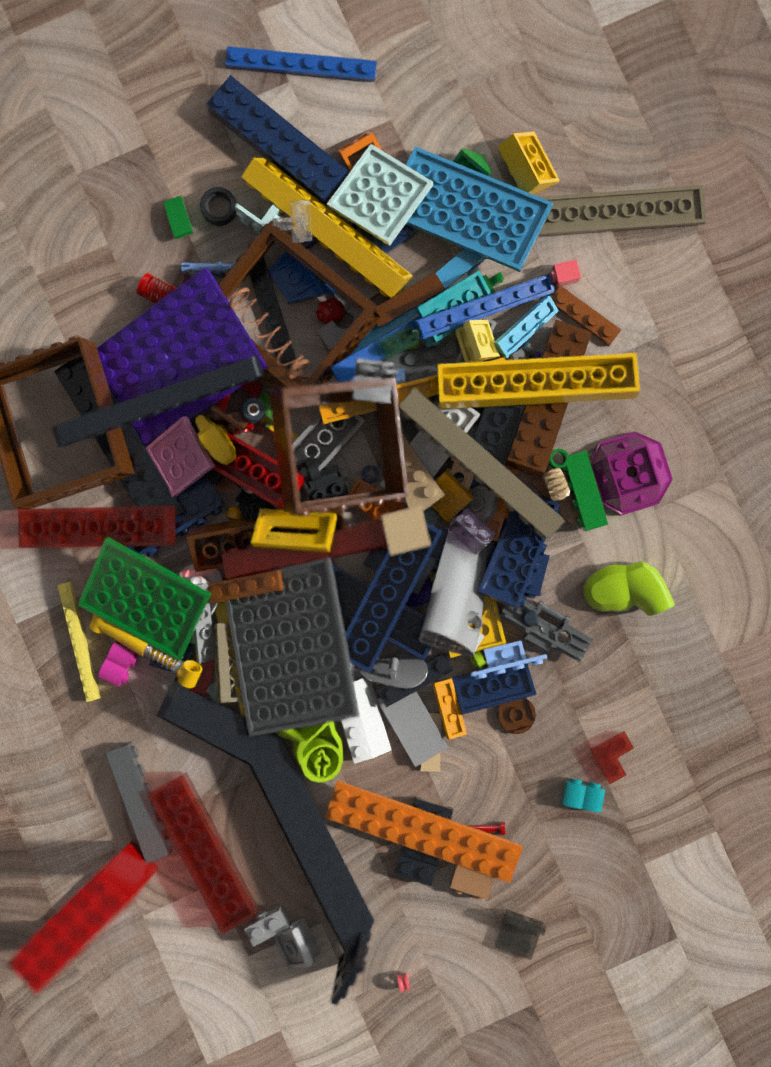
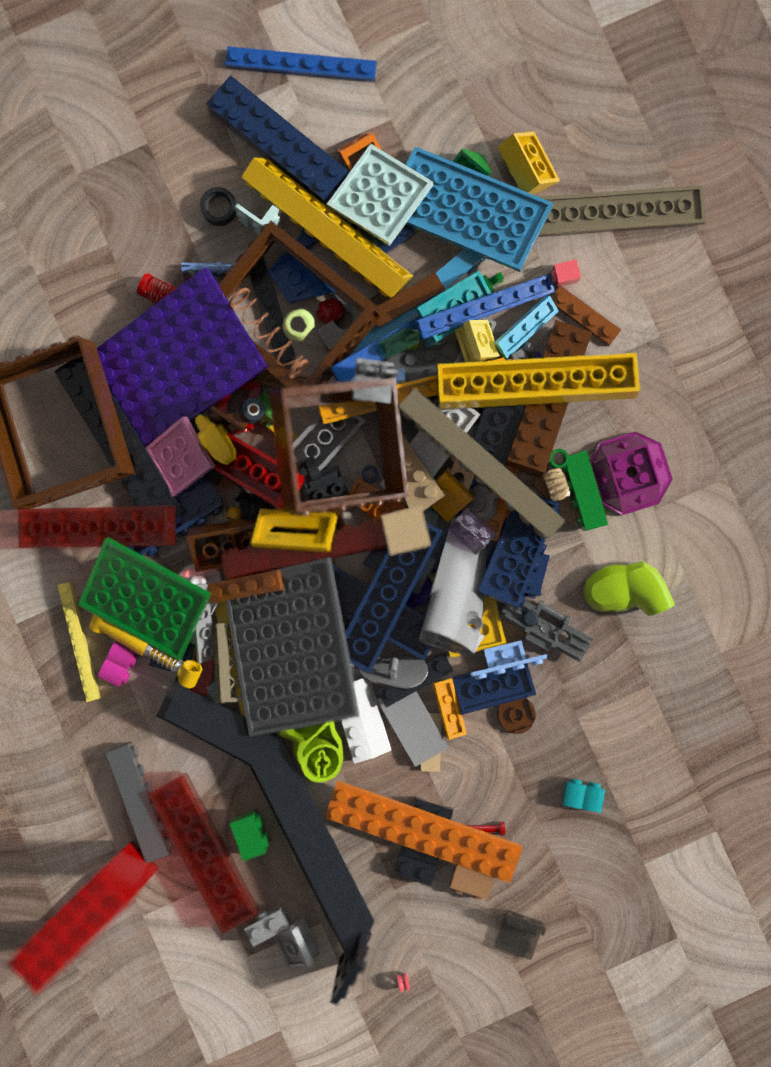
black beam [51,356,264,448] -> none
green slope [163,195,193,239] -> none
clear bracket [273,200,312,242] -> none
lime plate [470,651,486,670] -> none
clear red plate [590,731,634,784] -> none
none -> green brick [230,809,270,861]
none -> yellowish green piece [283,309,314,341]

